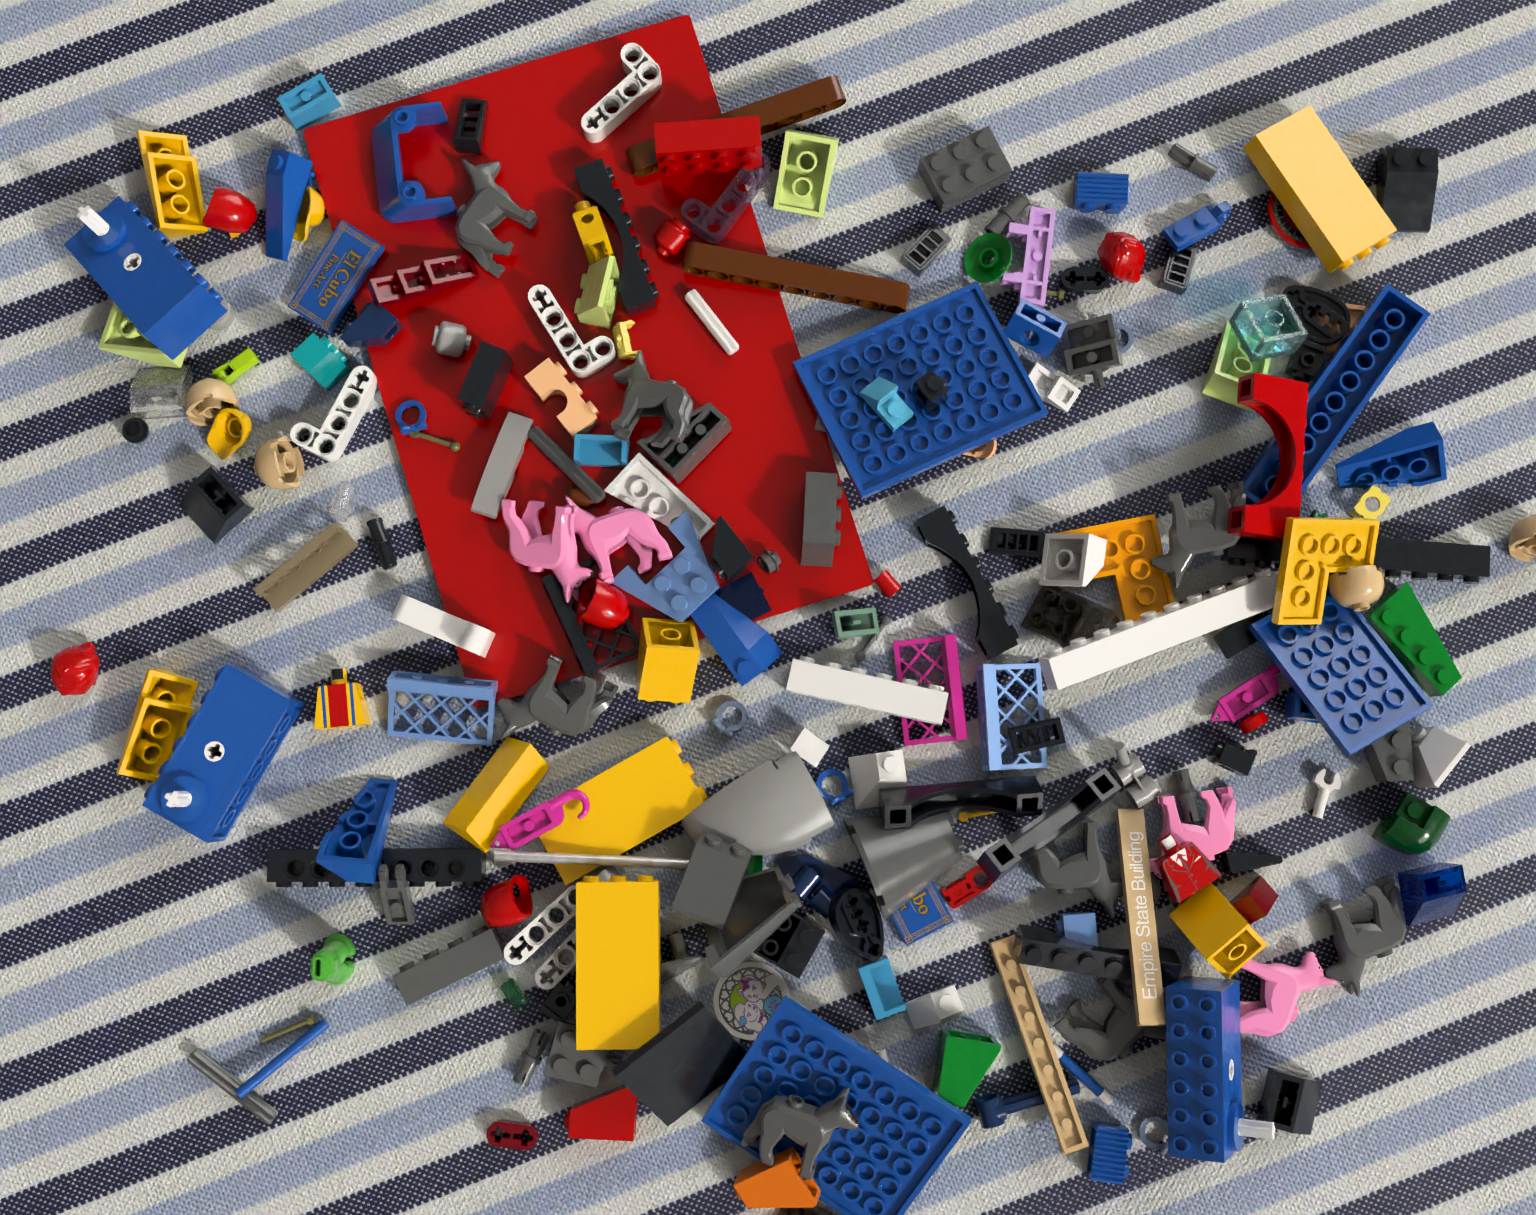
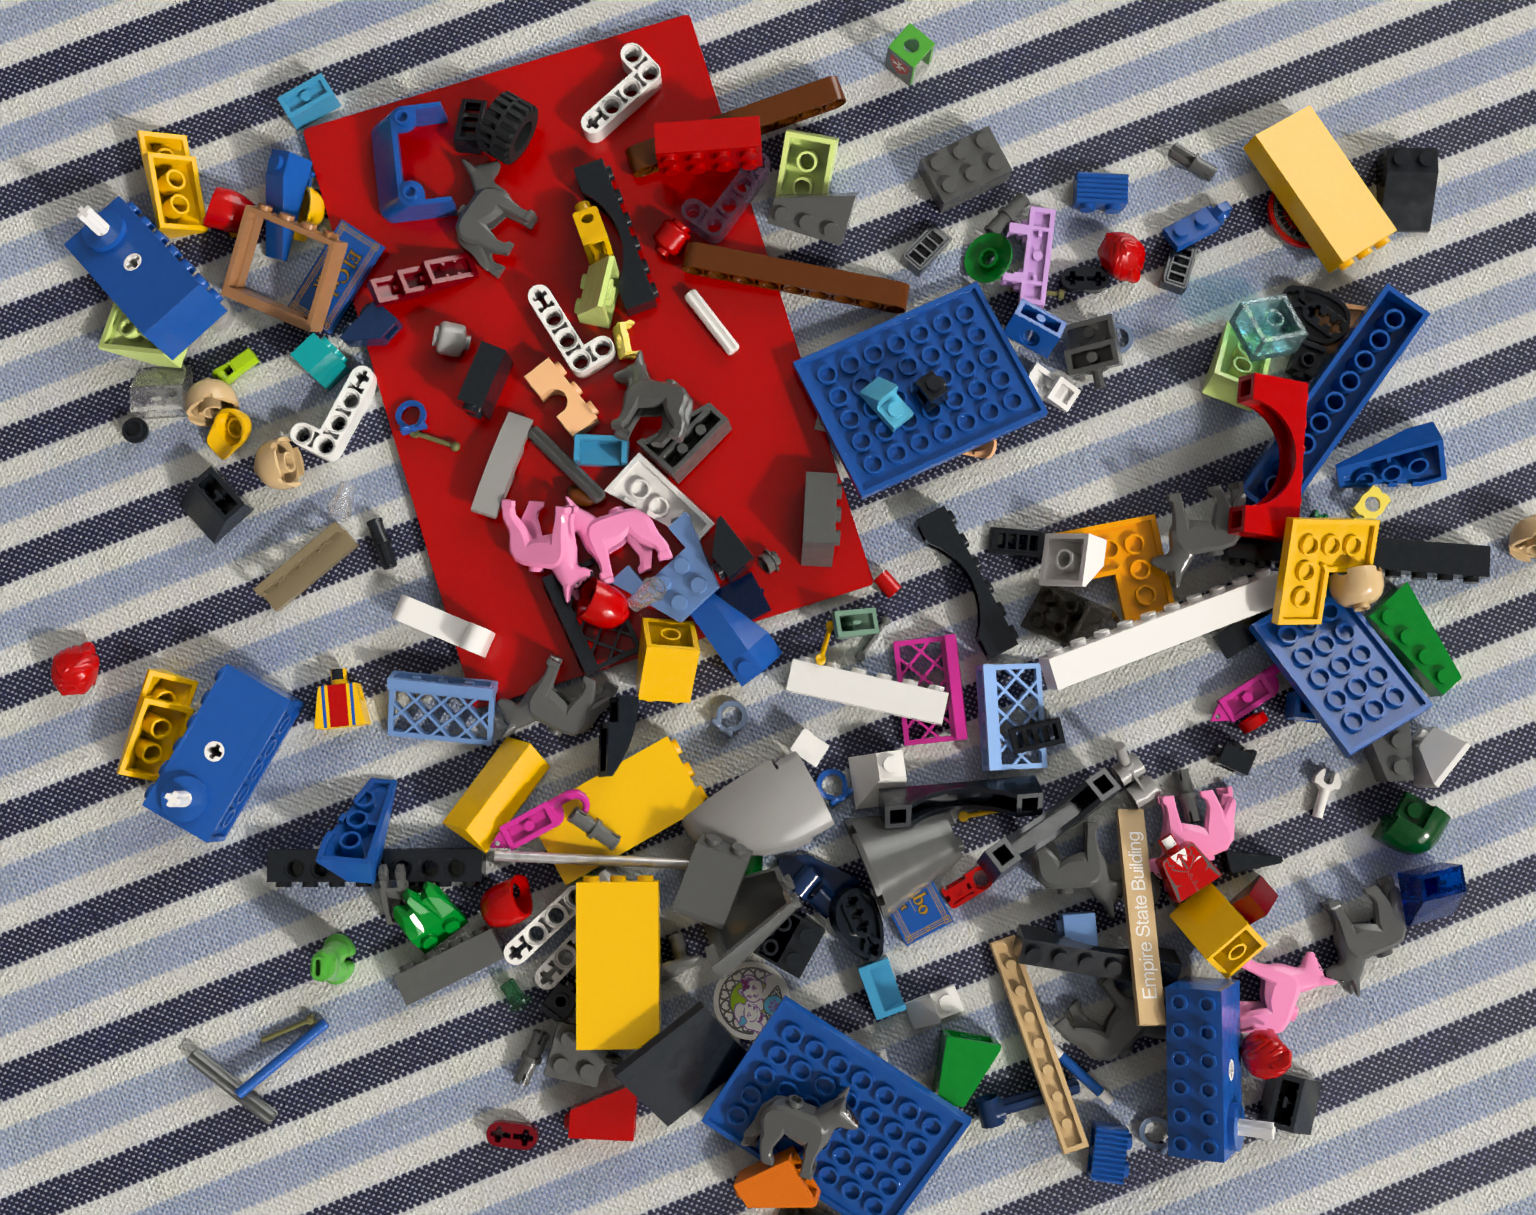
none -> medium nougat window [221,203,348,332]
none -> green plate [393,881,468,954]
none -> black tyre [477,91,538,165]
none -> dark grey pin [567,807,621,851]
none -> black slope [598,696,639,777]
none -> clear cone [628,576,666,612]
none -> dark grey wedge [767,192,858,246]
none -> yellow hinge [815,621,834,665]
none -> bright green piece [885,23,935,86]
none -> red hair [1240,1028,1293,1079]

